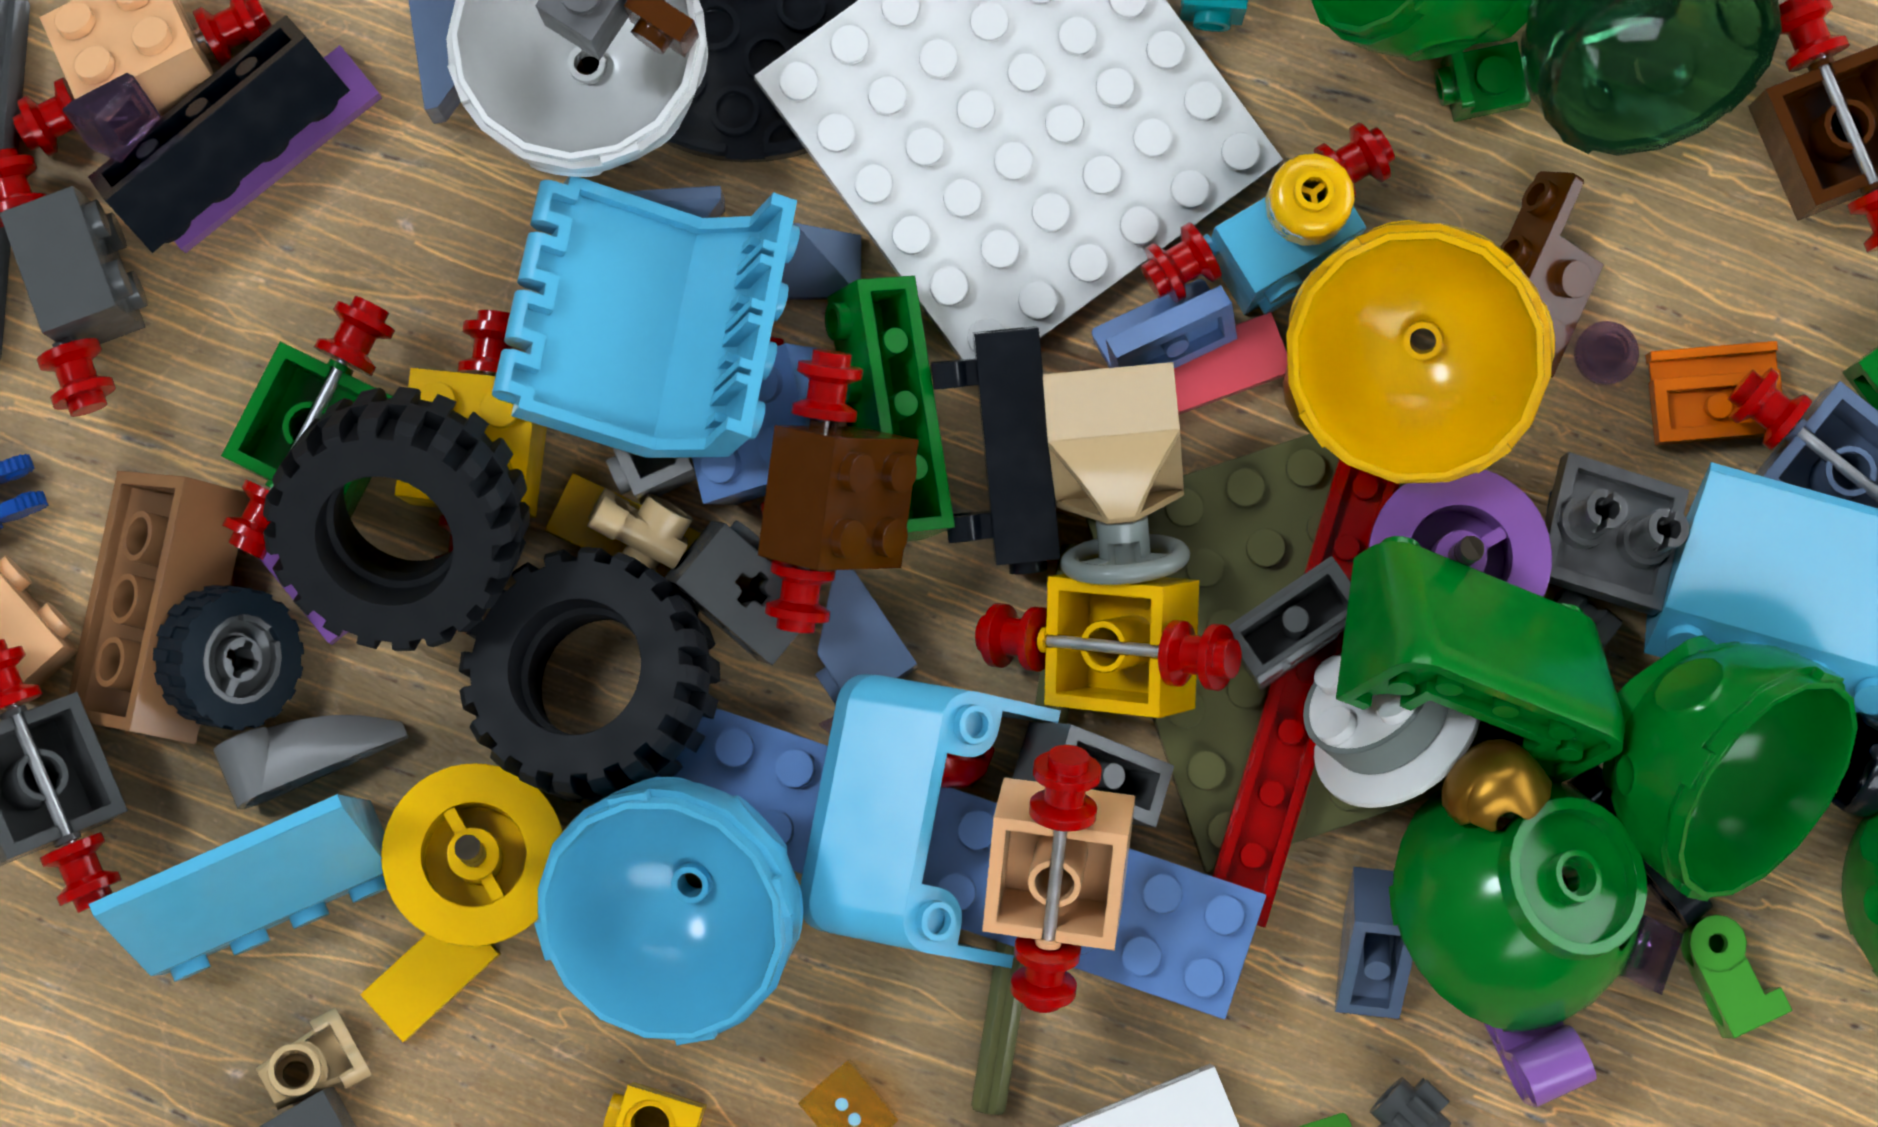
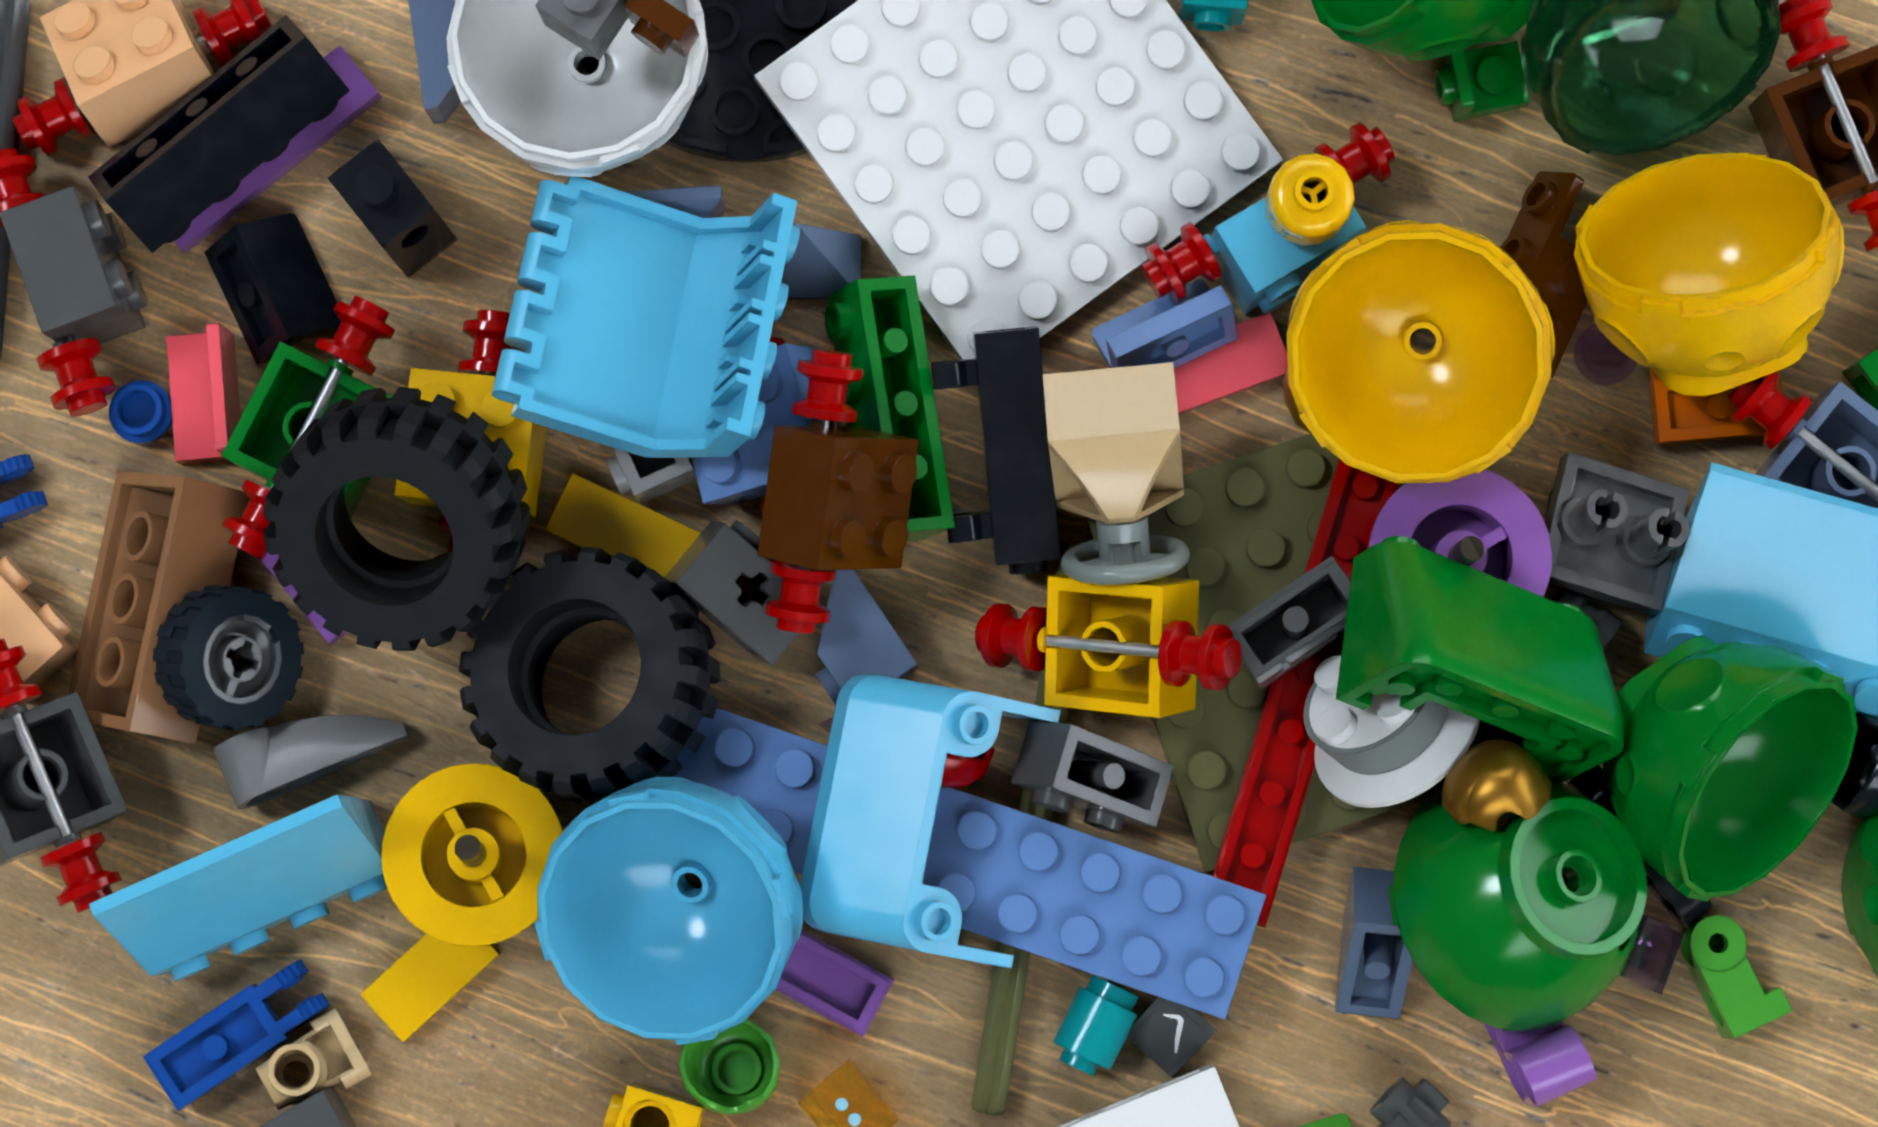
clear purple slope [62,73,162,163] -> none
tan plate [587,488,693,571] -> none
light nougat brick [982,745,1136,1013] -> none
none -> blue plate [109,380,172,444]
none -> blue hinge [143,959,330,1111]
none -> coral panel [166,323,241,465]
none -> black panel [204,213,341,365]
none -> black torso [328,139,458,278]
none -> bright green hair [678,1018,781,1115]
none -> medium lavender tile [775,930,894,1037]
none -> teal brick [1053,974,1139,1076]
none -> dark grey slope [1127,996,1217,1077]
none -> yellow rock [1574,152,1845,396]

